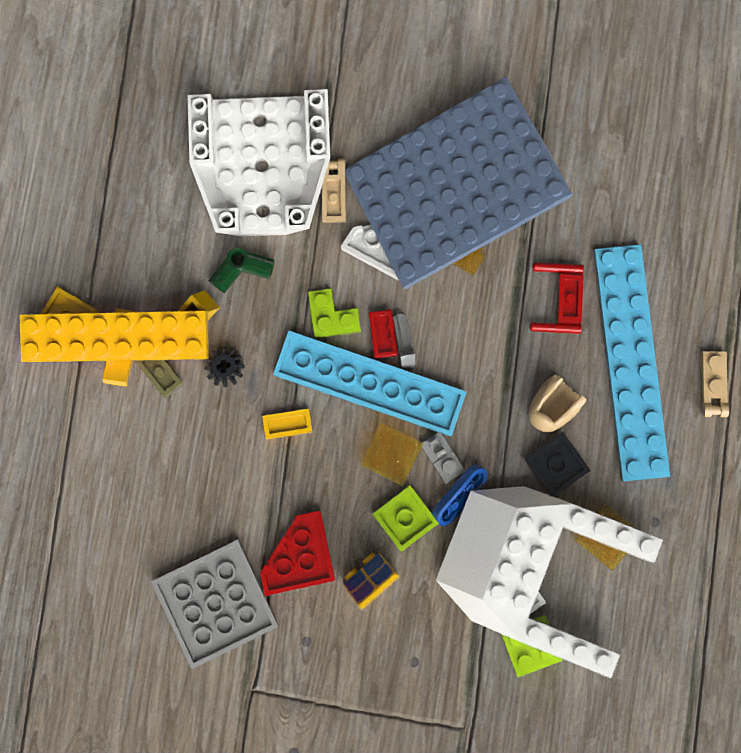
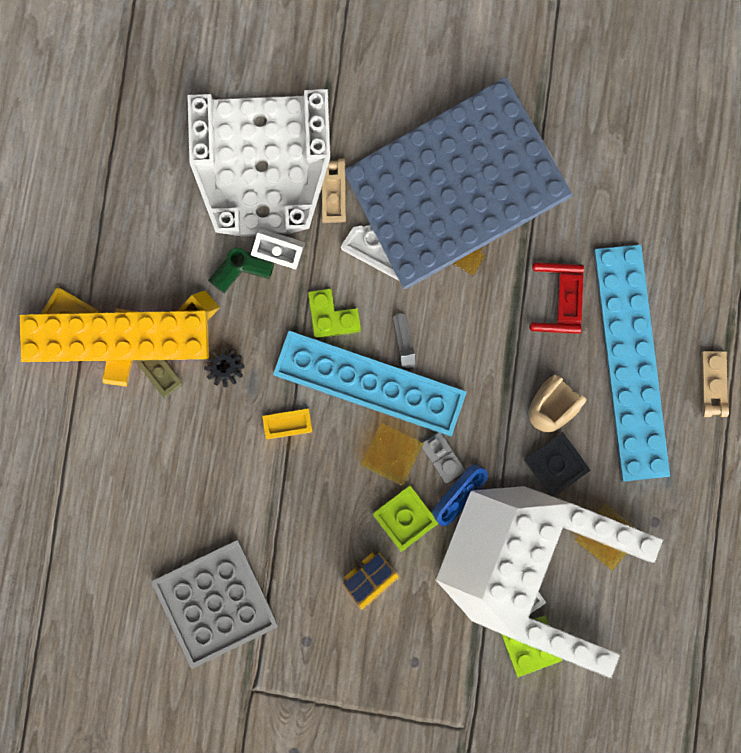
red plate [260,510,336,596] -> none
red plate [368,309,398,359] -> none
none -> white brick [251,228,305,269]

